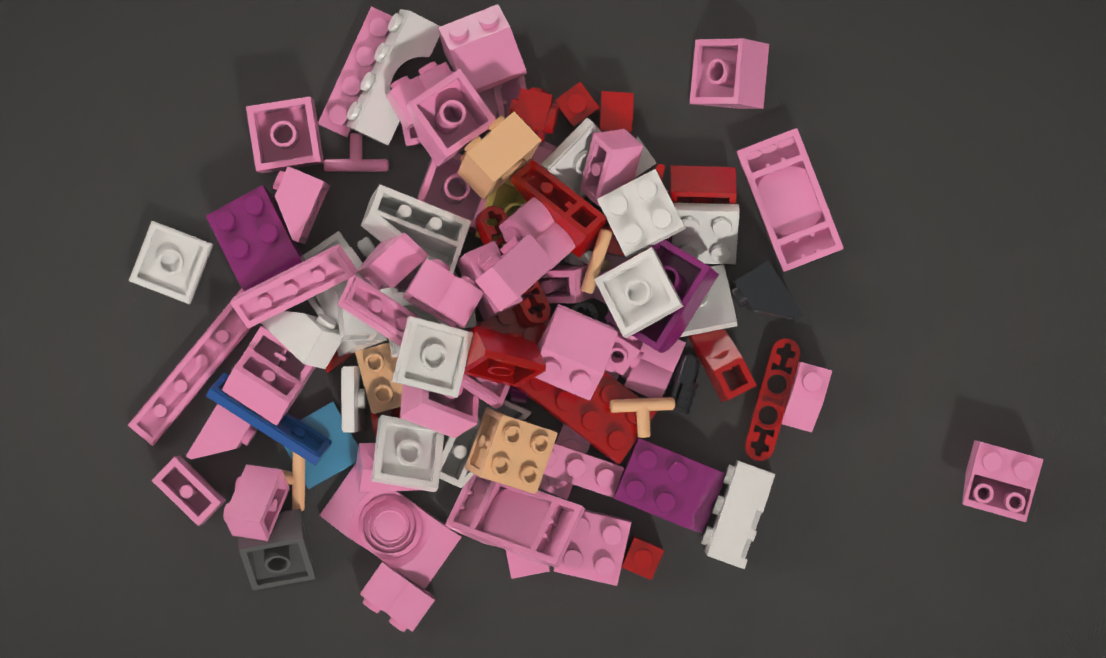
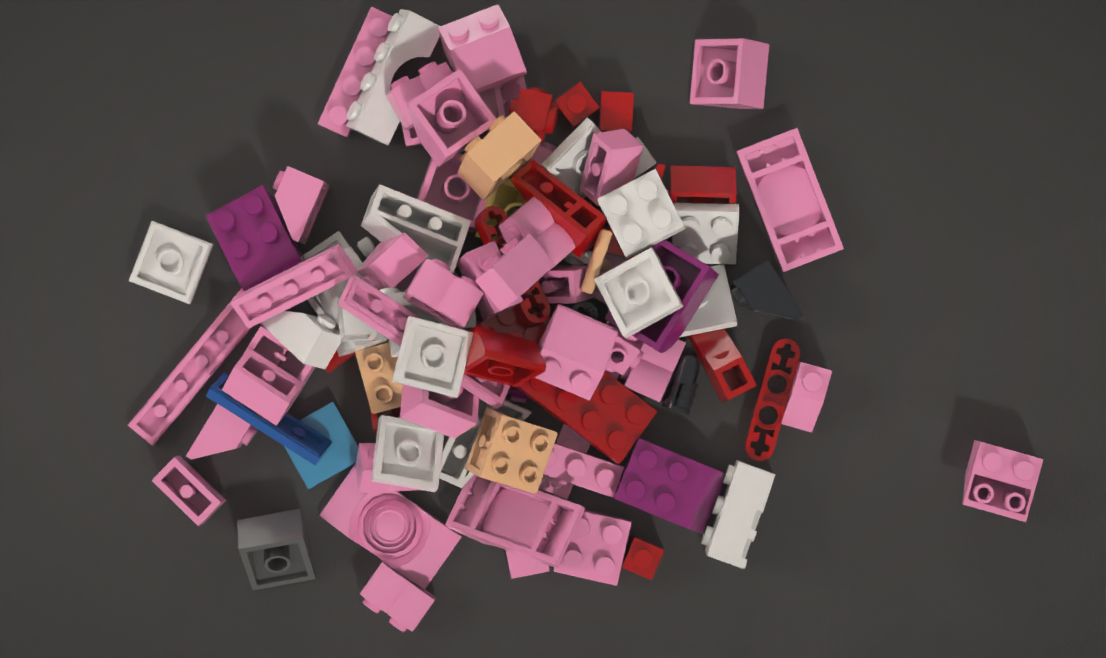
bright pink brick [223,464,290,541] -> none
bright pink brick [246,97,324,174] -> none
light nougat piece [275,452,305,511] -> none
bright pink piece [323,133,389,172] -> none
white plate [341,366,367,432] -> none
light nougat piece [609,397,675,438] -> none

